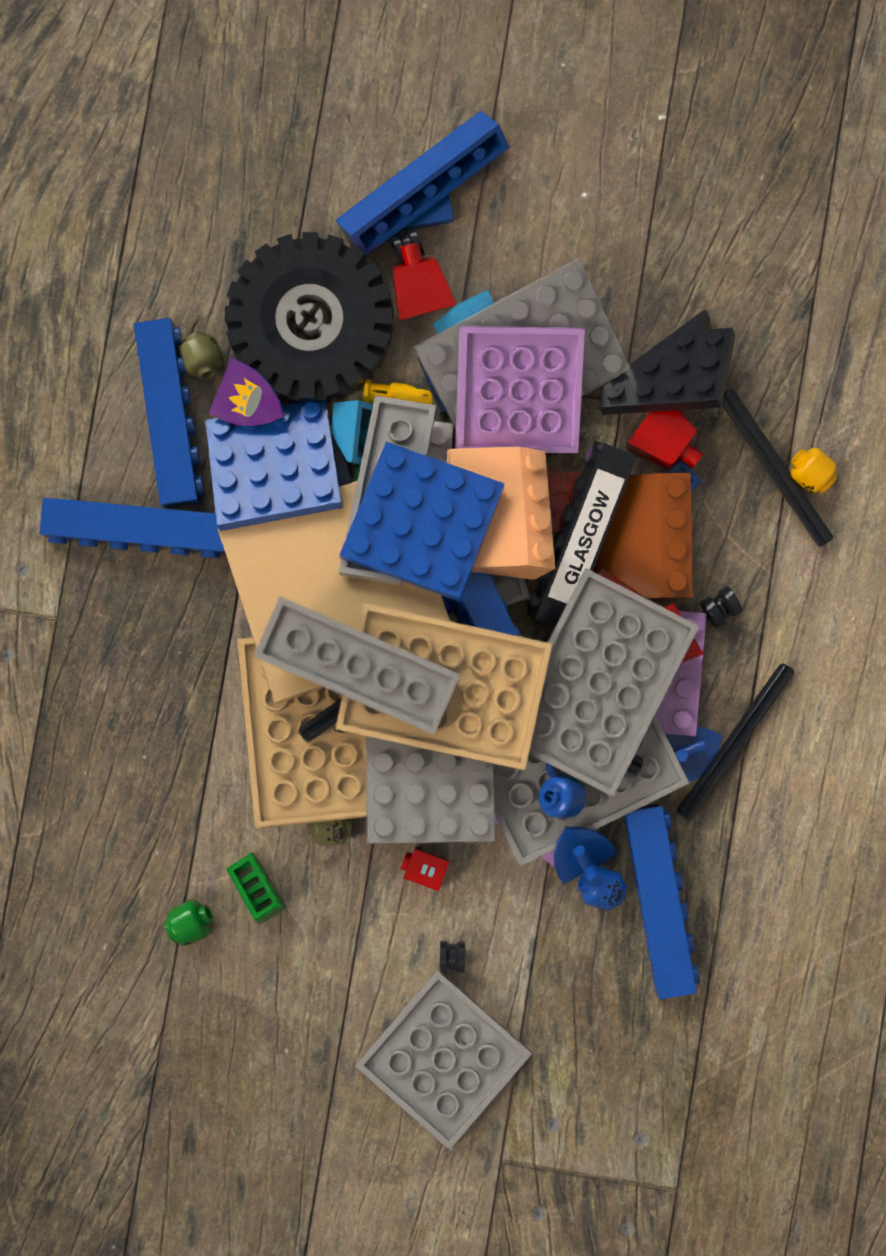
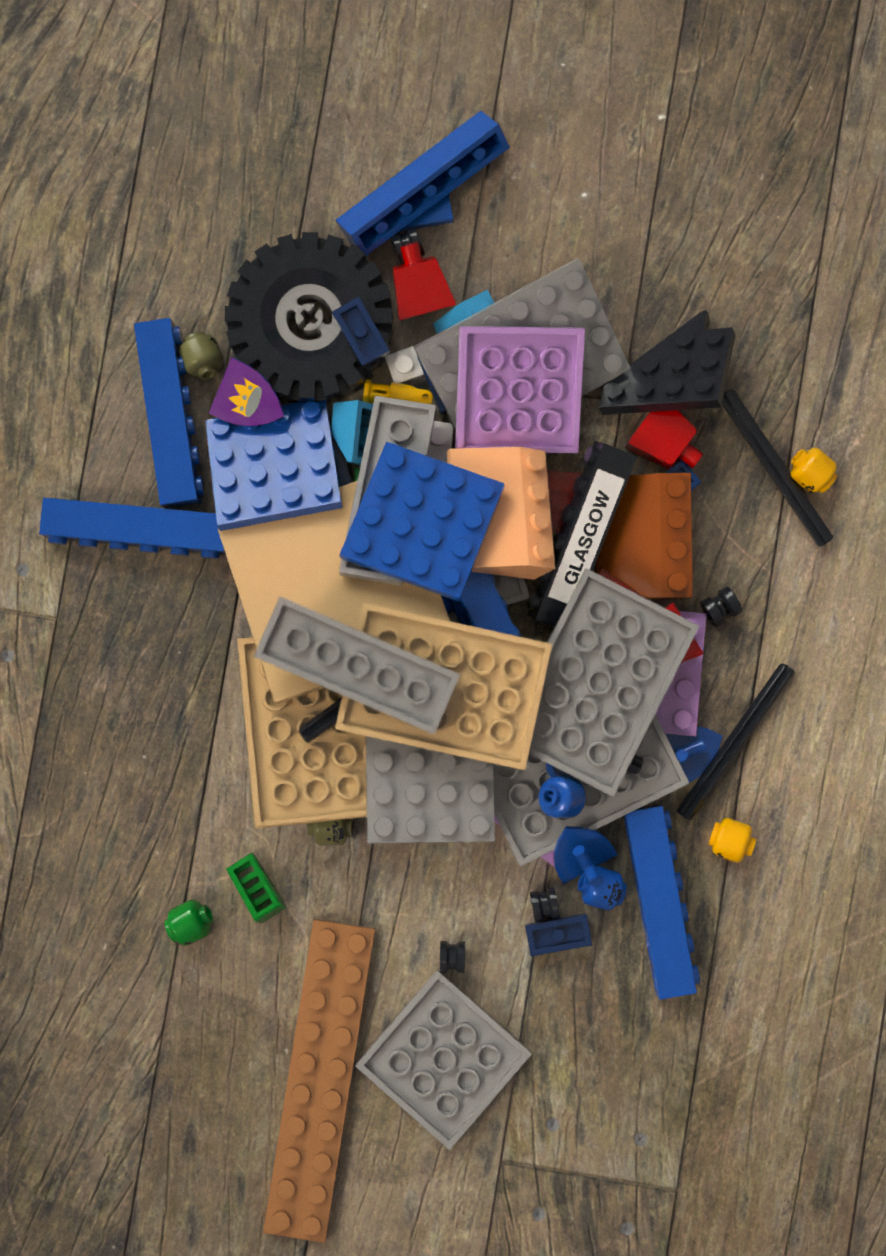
red brick [400,847,450,891] -> none
none -> medium nougat plate [263,918,375,1243]
none -> dark blue plate [332,297,390,368]
none -> white plate [385,346,424,384]
none -> dark blue plate [525,913,592,957]
none -> black wheel [530,887,560,922]
none -> yellow head [708,817,757,863]

